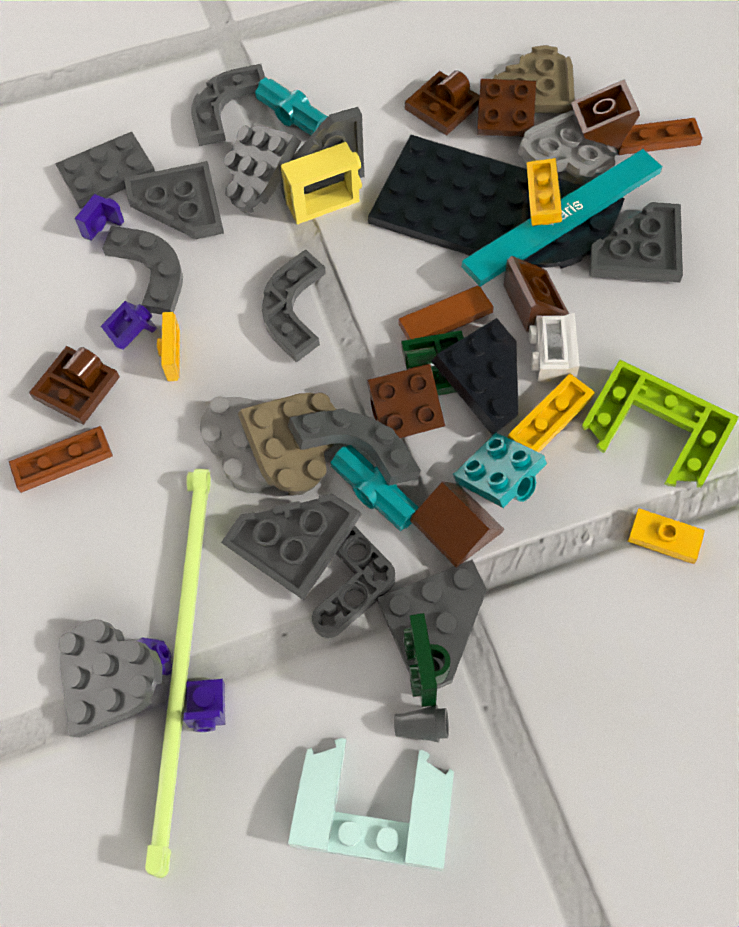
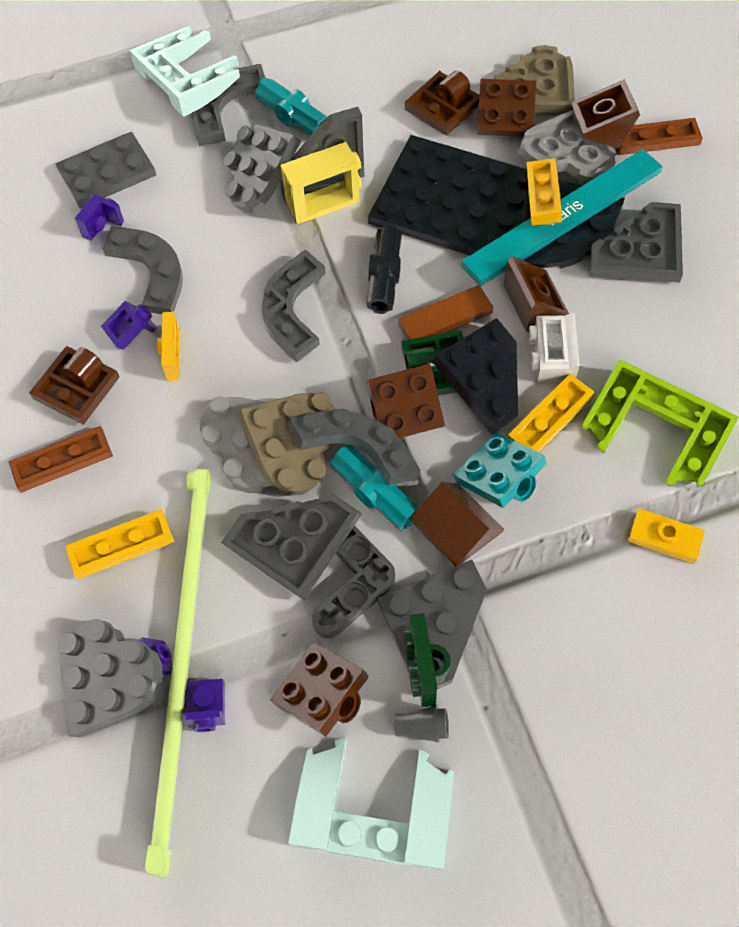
dark grey plate [124,161,224,239] -> none
none -> yellow plate [65,509,175,580]
none -> light aqua wedge [130,26,240,117]
none -> reddish brown plate [270,642,369,737]
none -> black piece [367,225,402,314]

